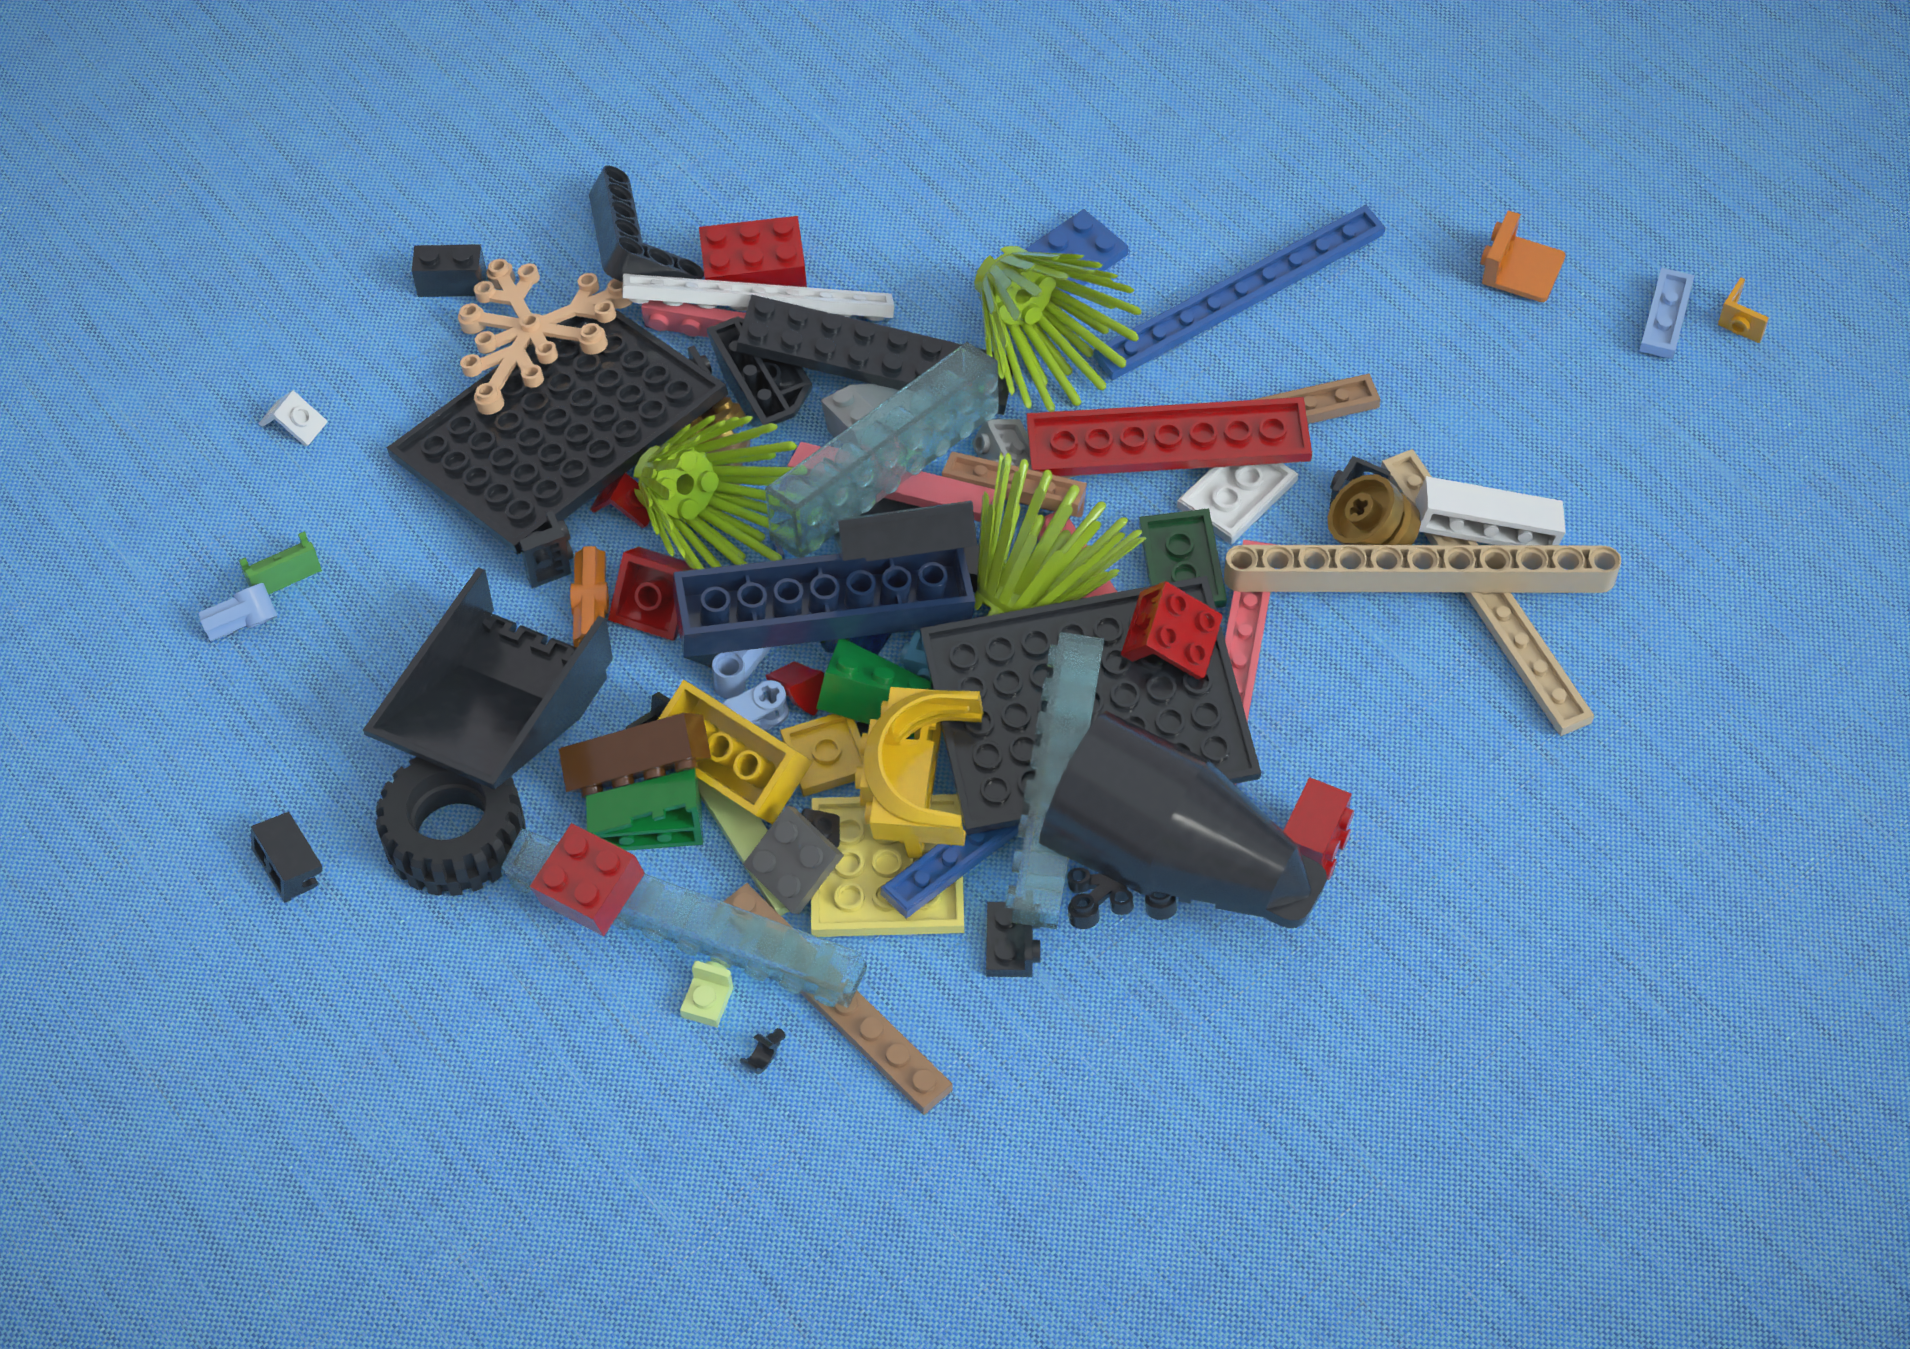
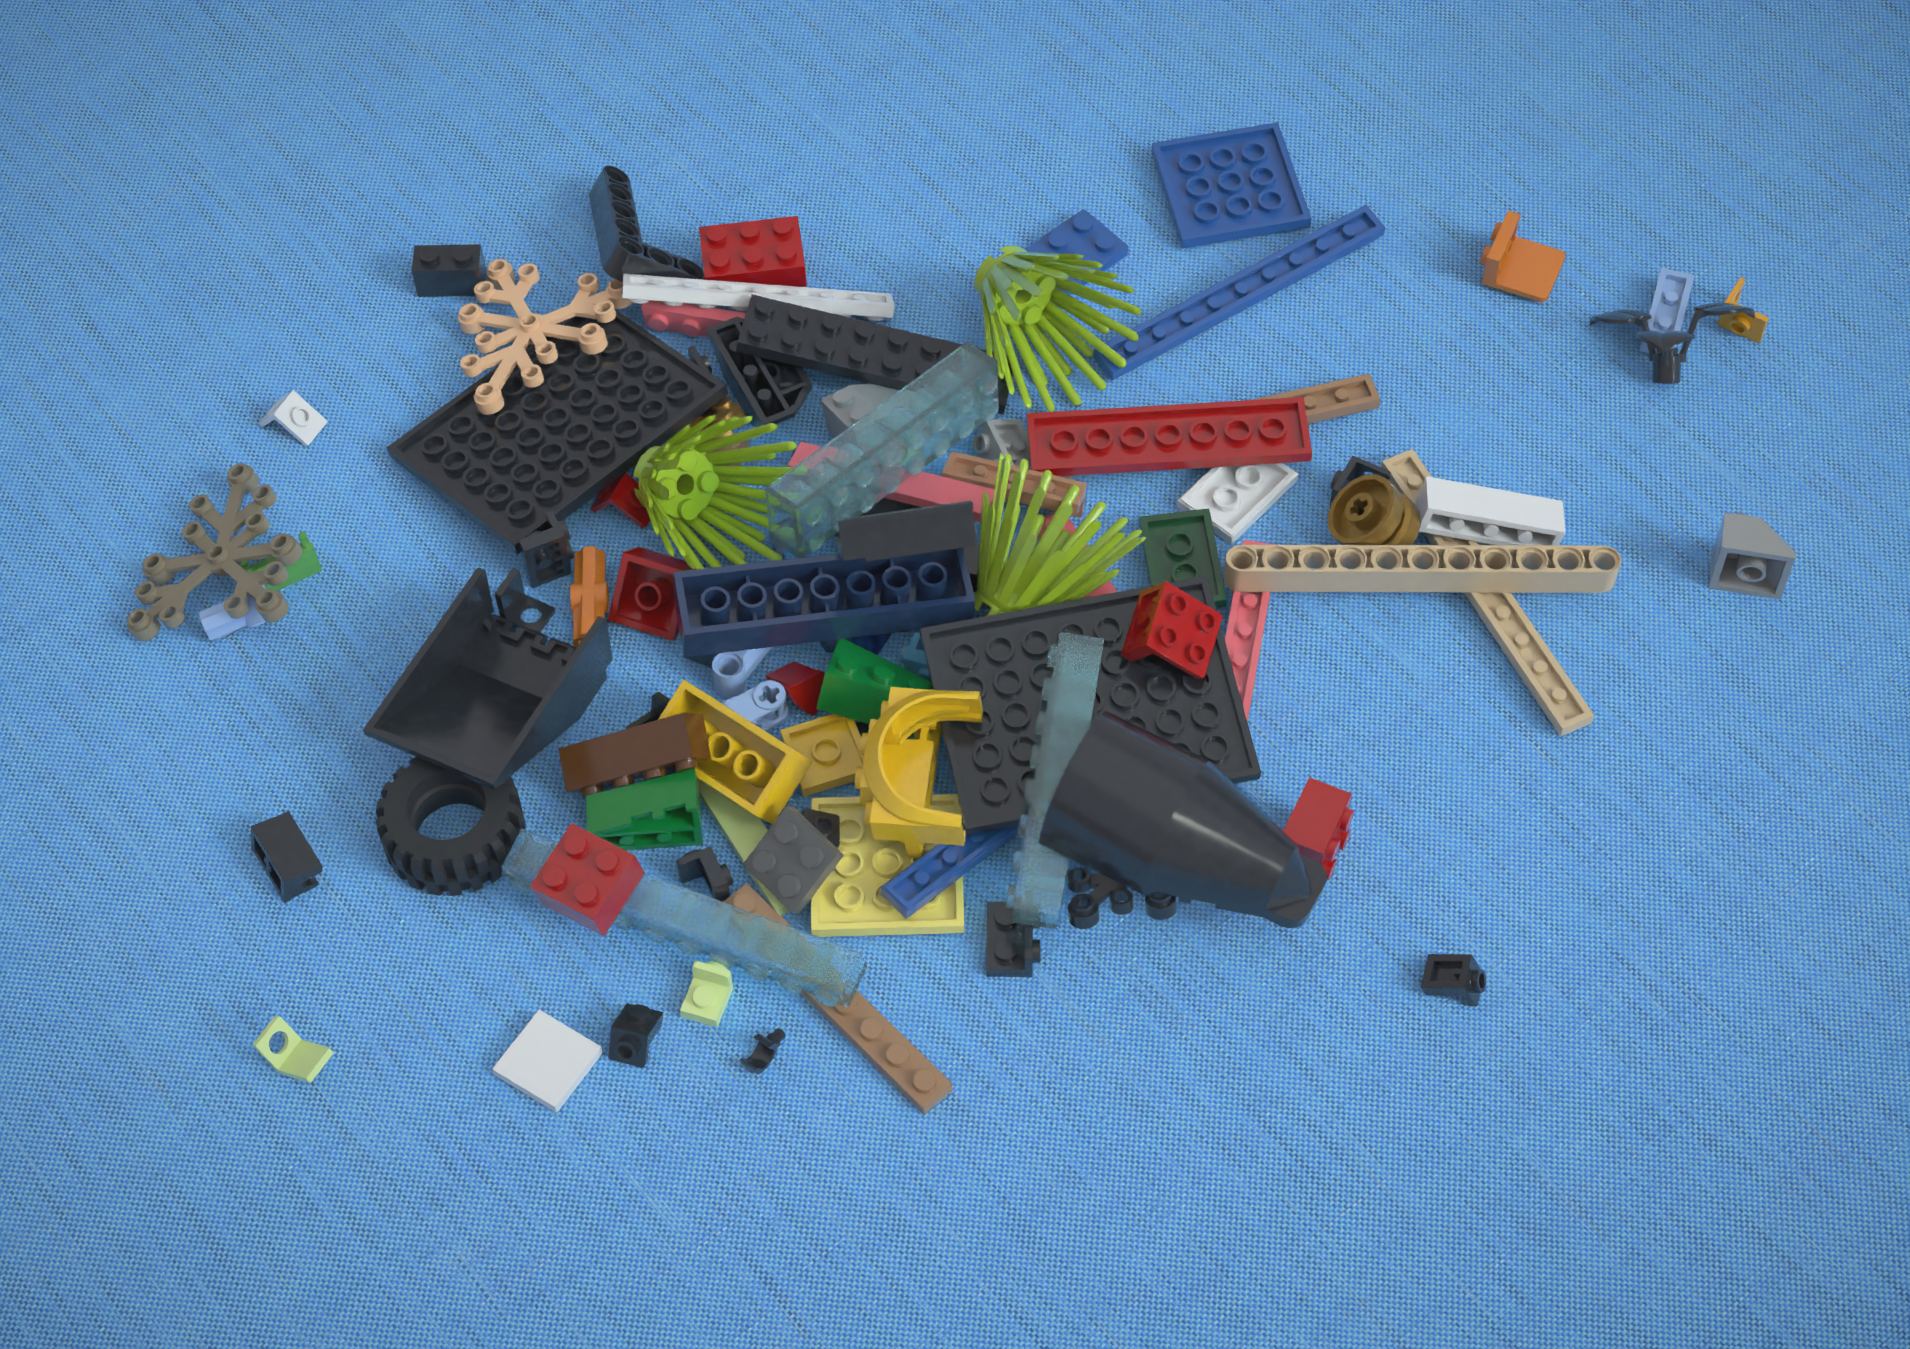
none -> dark tan plant [127,463,303,642]
none -> yellowish green bracket [253,1015,334,1083]
none -> white tile [492,1010,603,1113]
none -> black bracket [495,568,555,633]
none -> black bracket [608,1003,663,1068]
none -> black bracket [676,846,733,906]
none -> blue plate [1151,122,1312,249]
none -> black bracket [1421,954,1486,1006]
none -> black plant [1590,302,1755,384]
none -> light grey slope [1708,512,1796,600]

